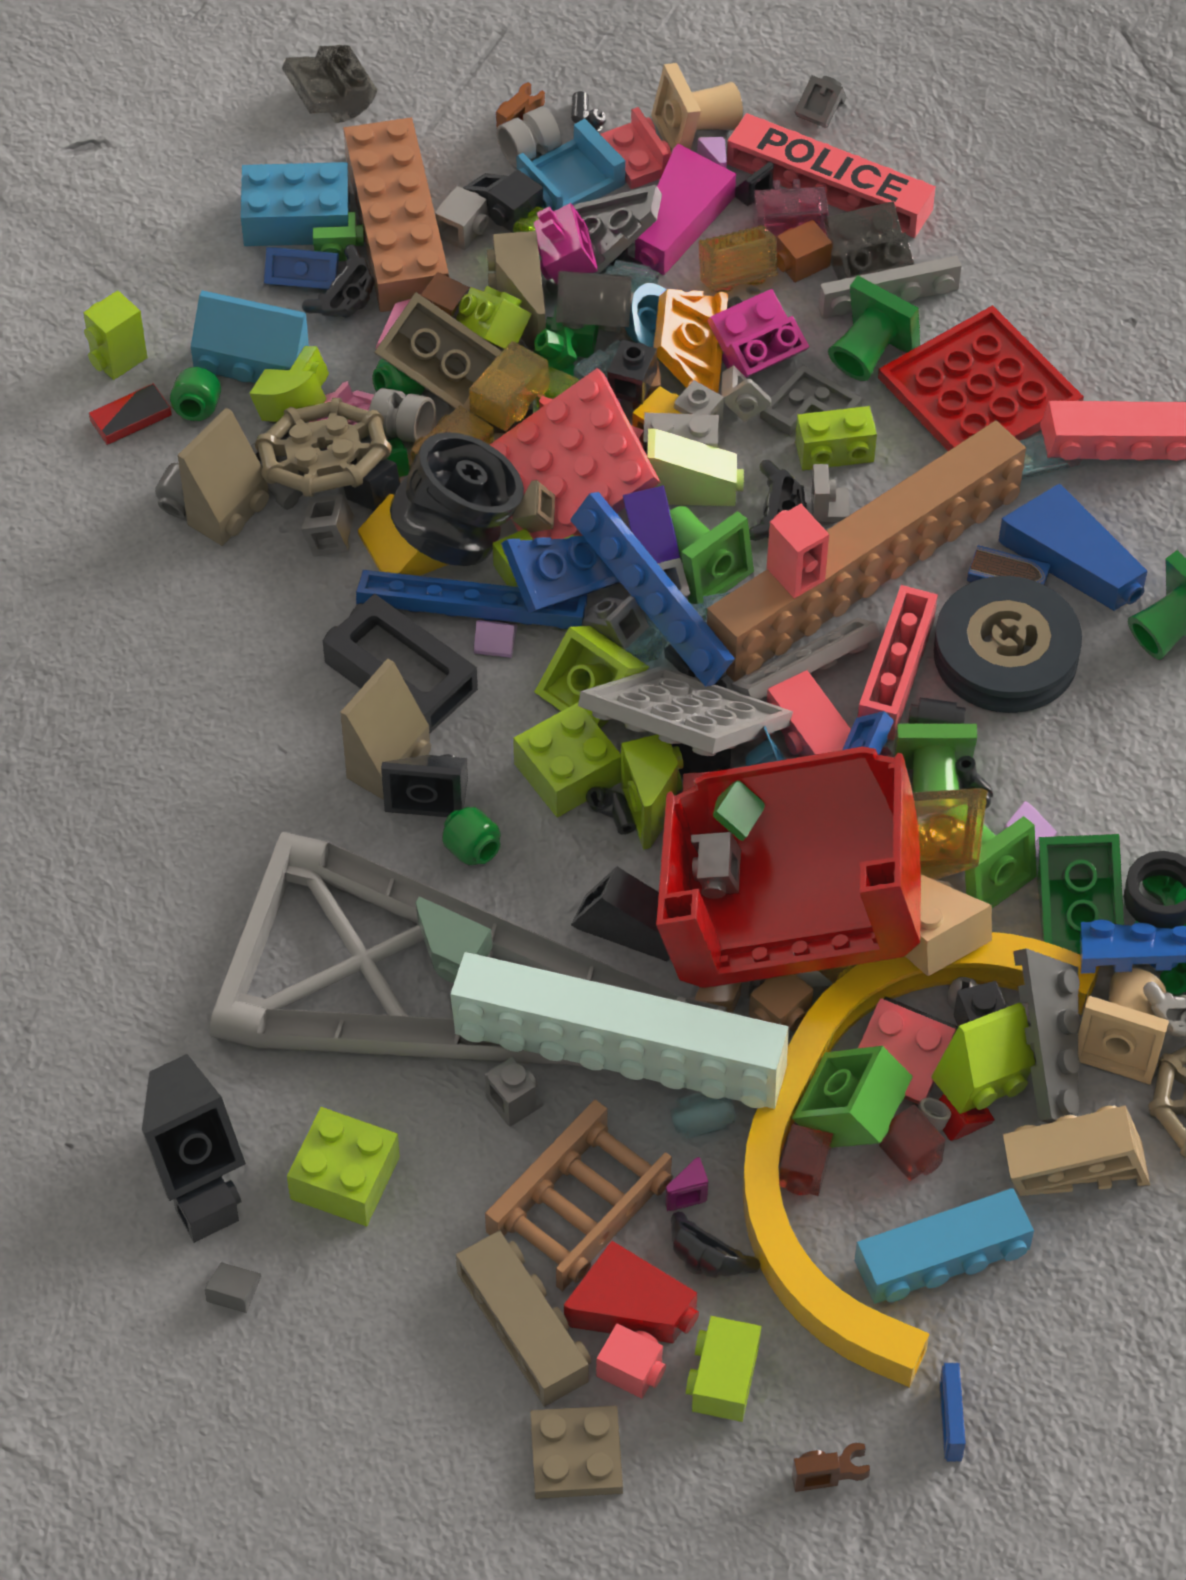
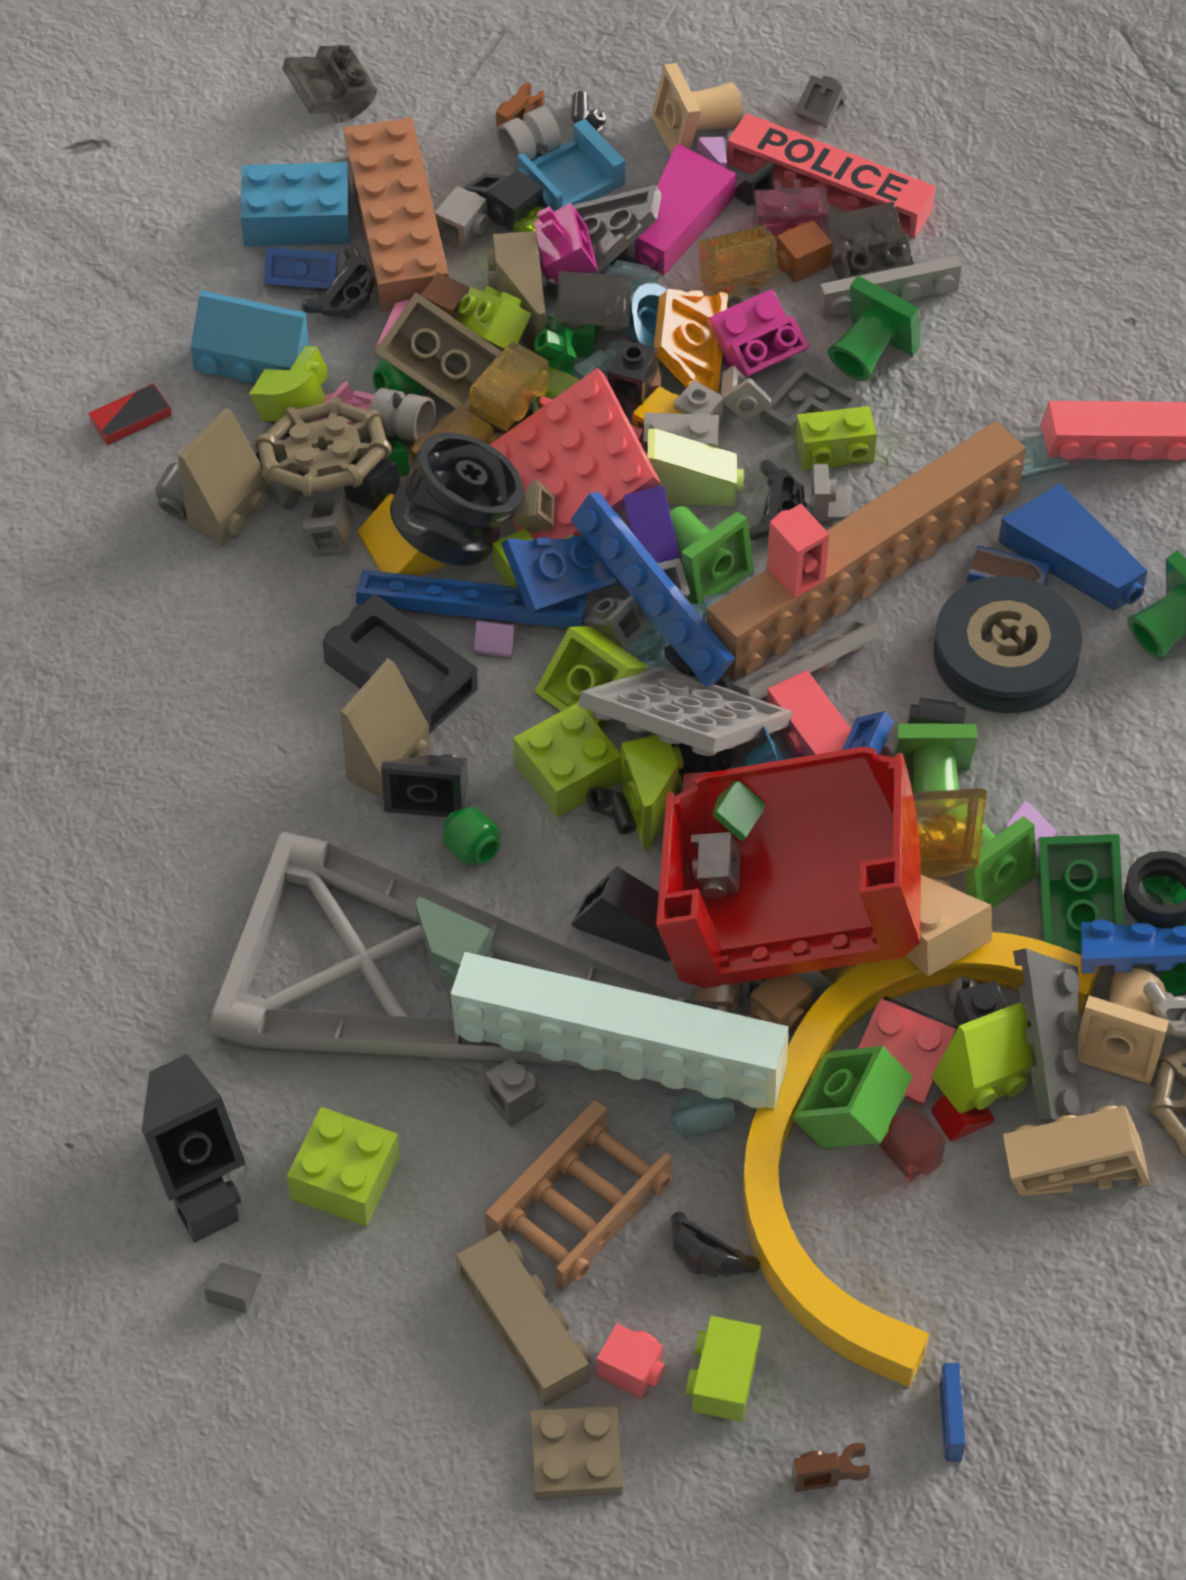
lime brick [83,290,148,380] -> none
green head [170,367,221,421] -> none
bright green bracket [313,212,364,261] -> none
red slope [564,1241,699,1344] -> none
coral bracket [600,107,671,190] -> none
magenta slope [665,1157,708,1211] -> none
clear red brick [779,1124,833,1196] -> none
dark azure brick [854,1188,1034,1304] -> none
coral brick [858,585,938,741] -> none
red plate [878,305,1084,451] -> none
light grey hinge [915,1098,951,1134] -> none
black arm [956,756,993,810] -> none

